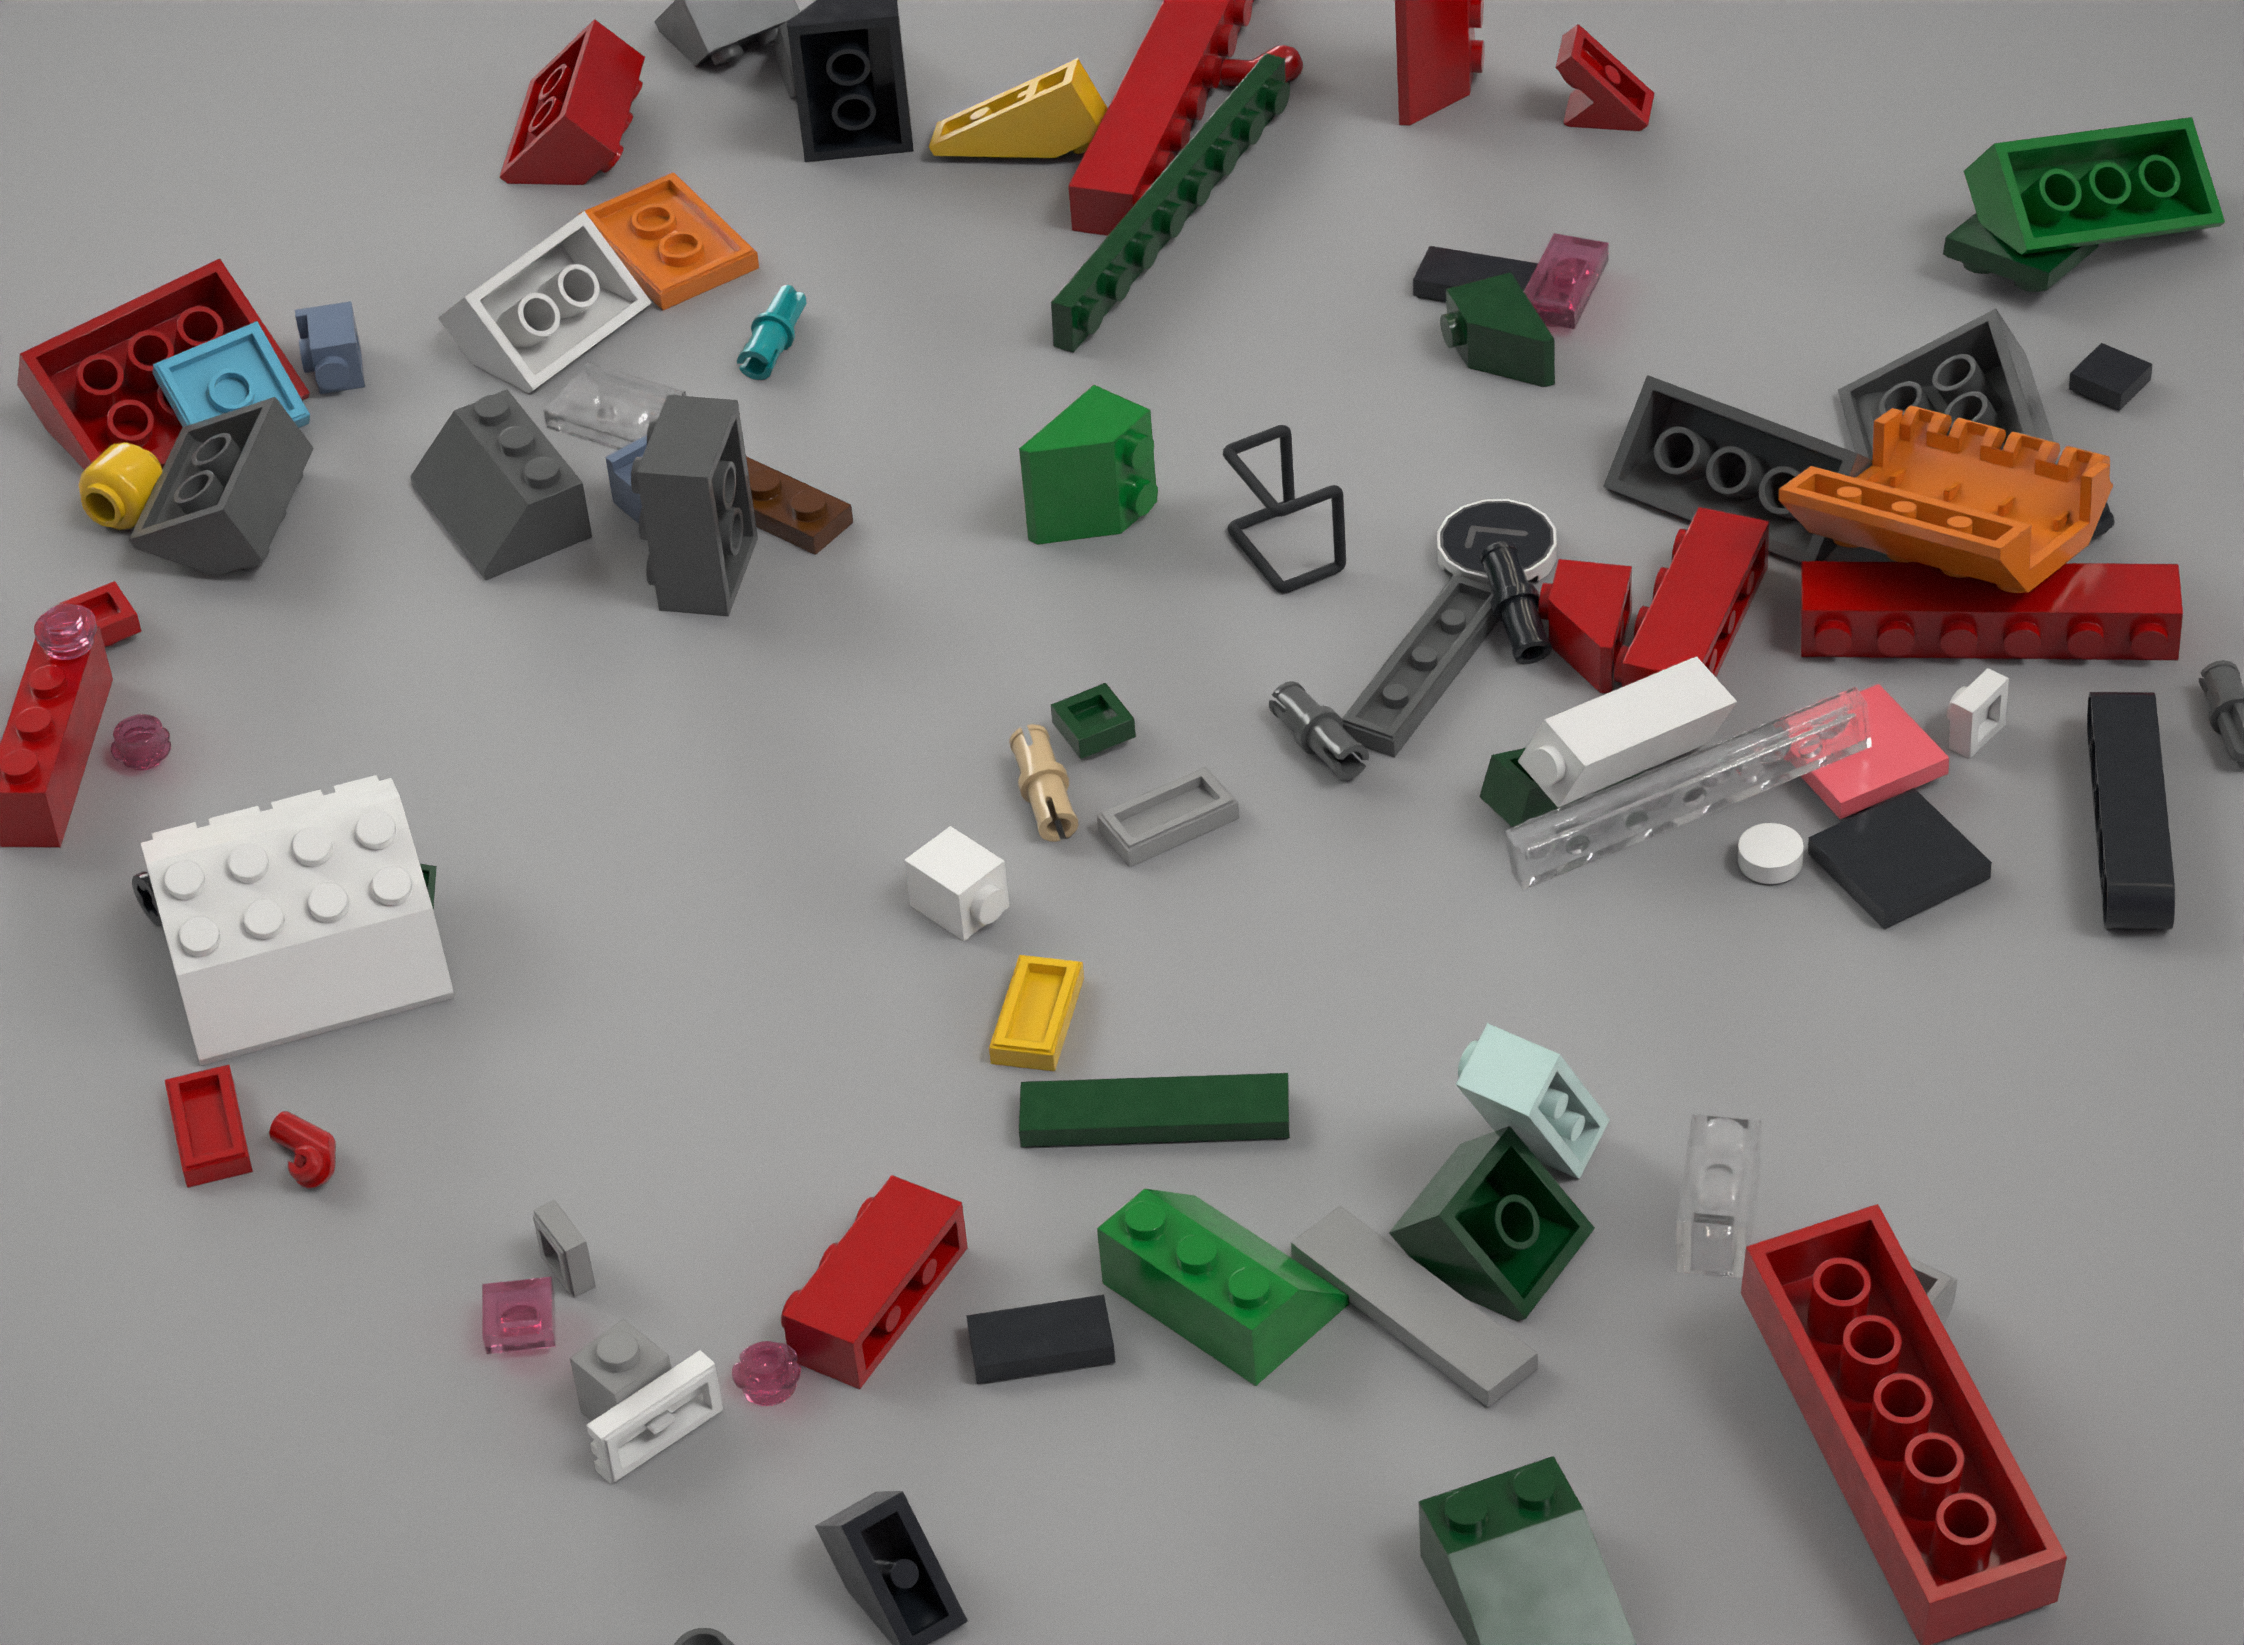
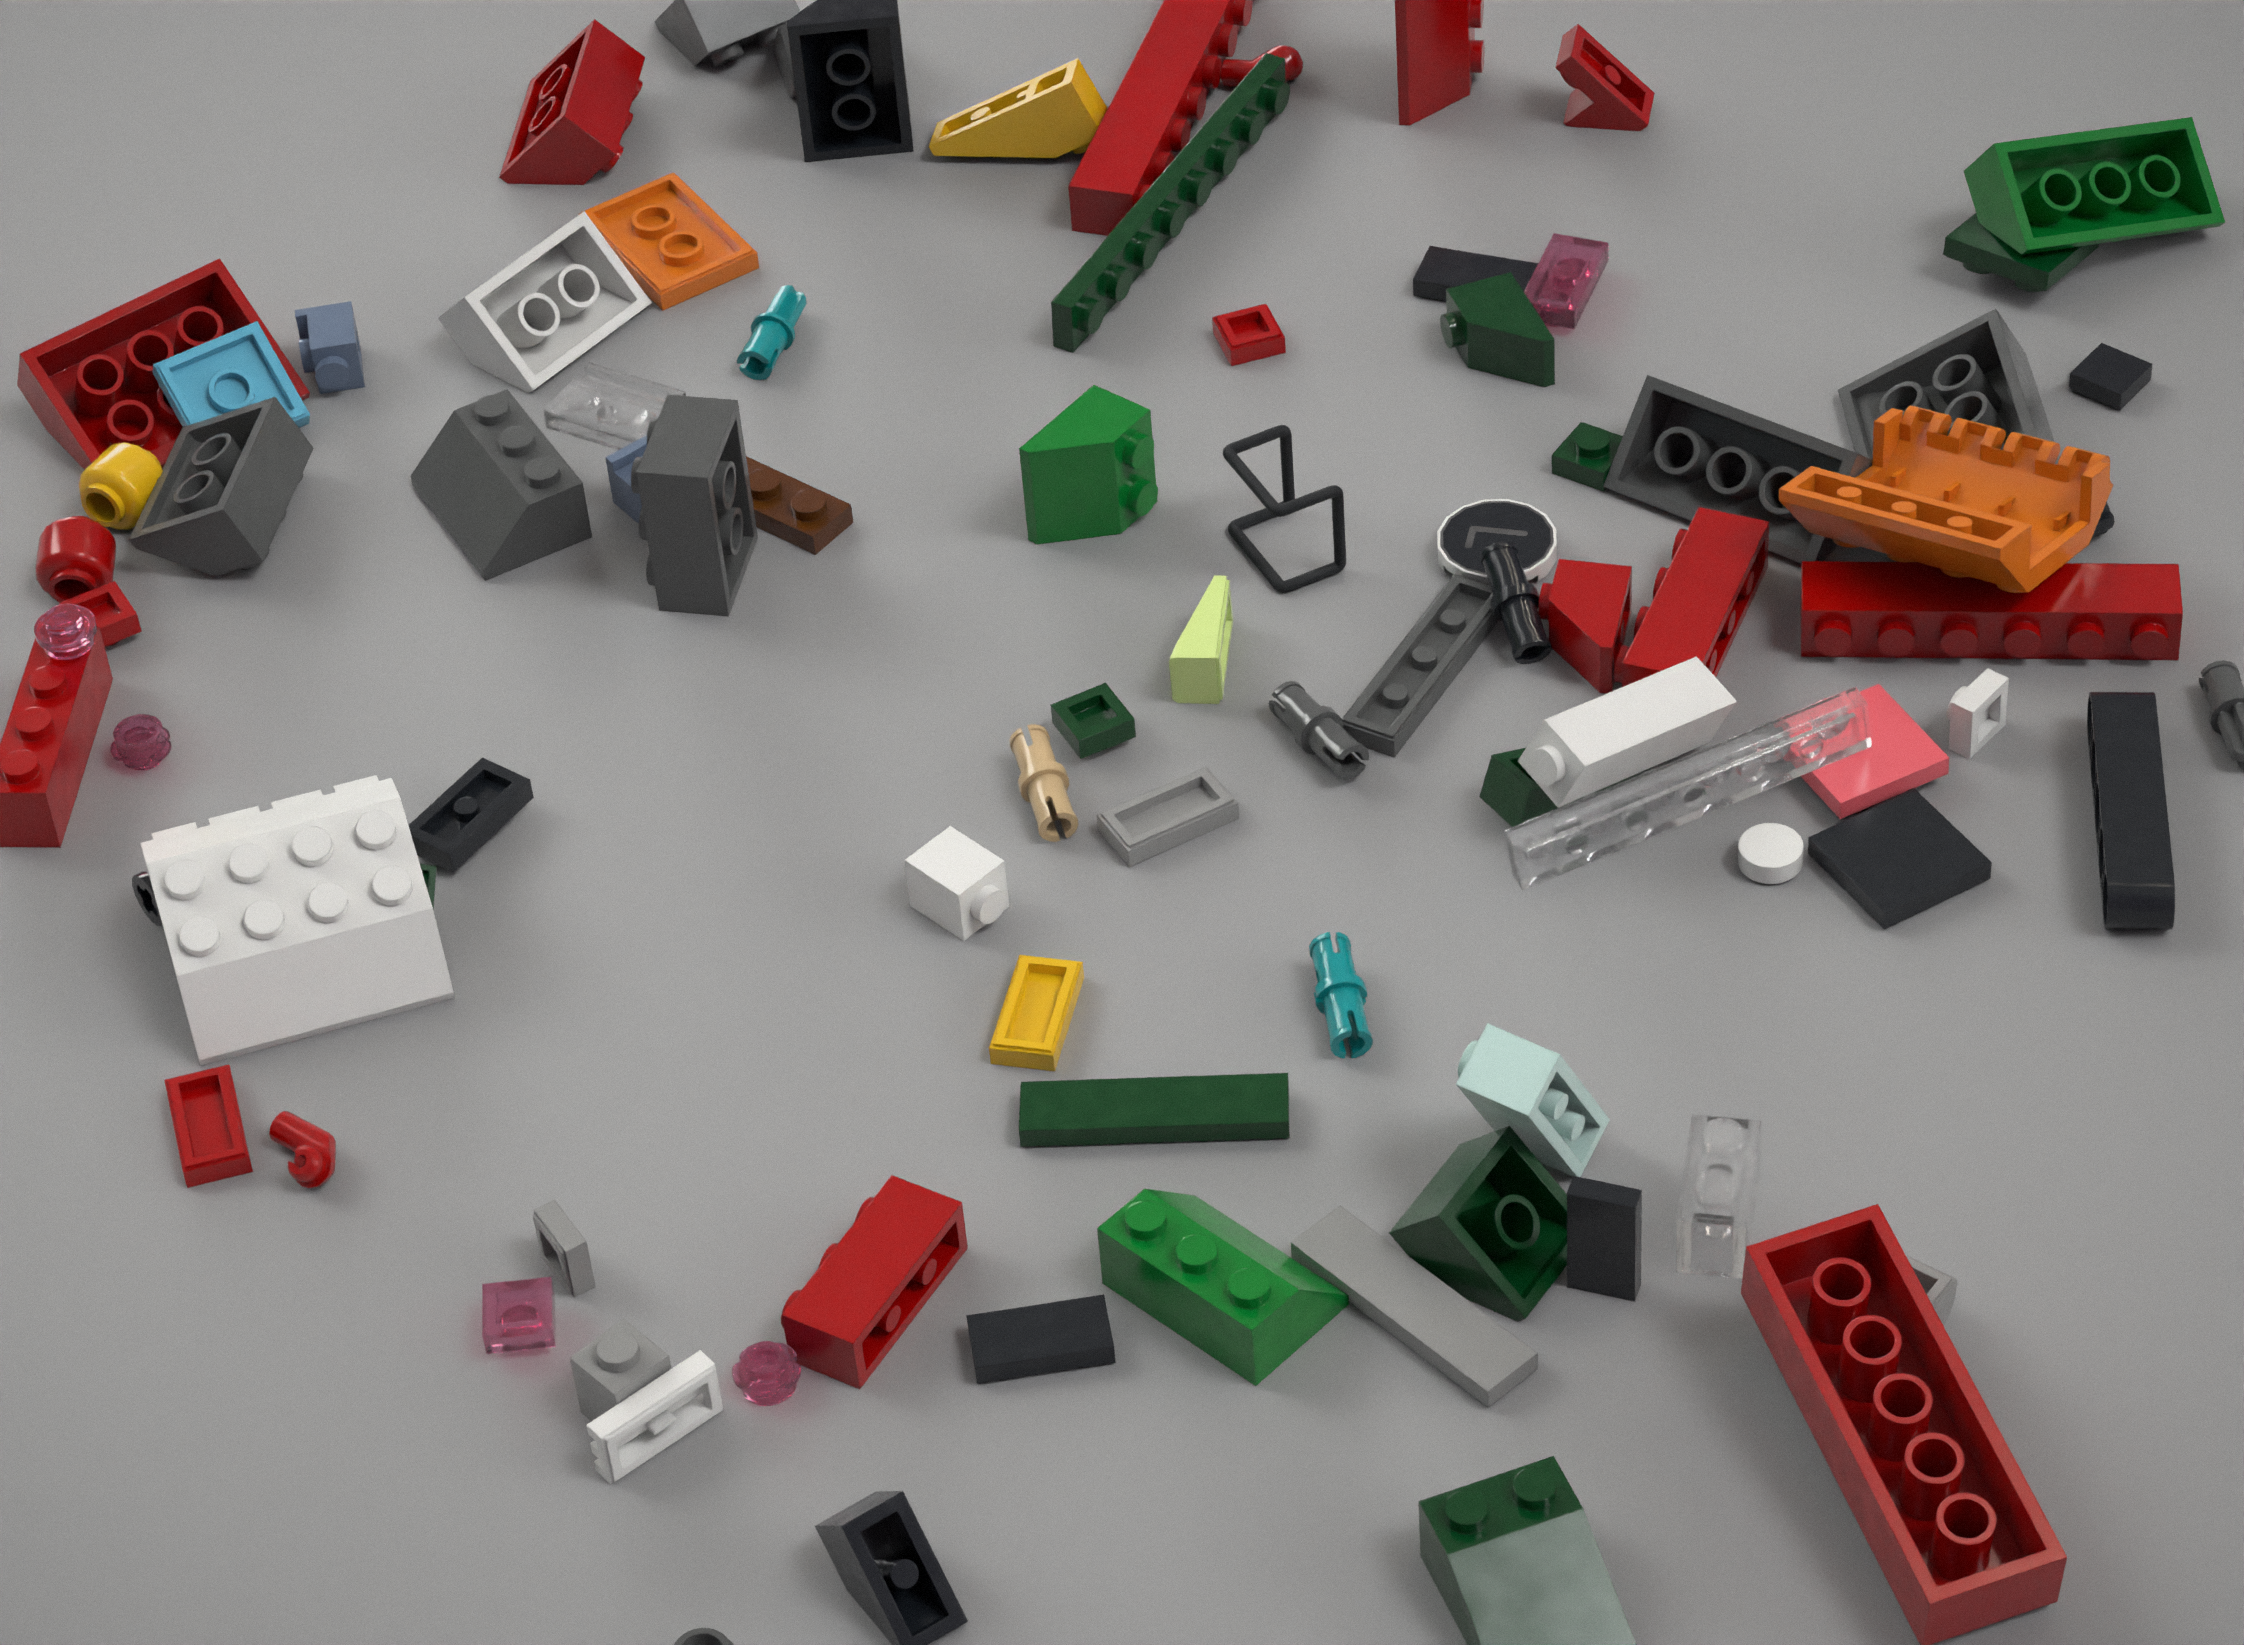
none -> red head [35,516,116,602]
none -> black plate [409,757,534,872]
none -> yellowish green slope [1169,575,1233,704]
none -> red tile [1212,304,1286,366]
none -> teal pin [1309,932,1373,1059]
none -> dark green plate [1552,422,1623,492]
none -> black tile [1567,1176,1642,1302]

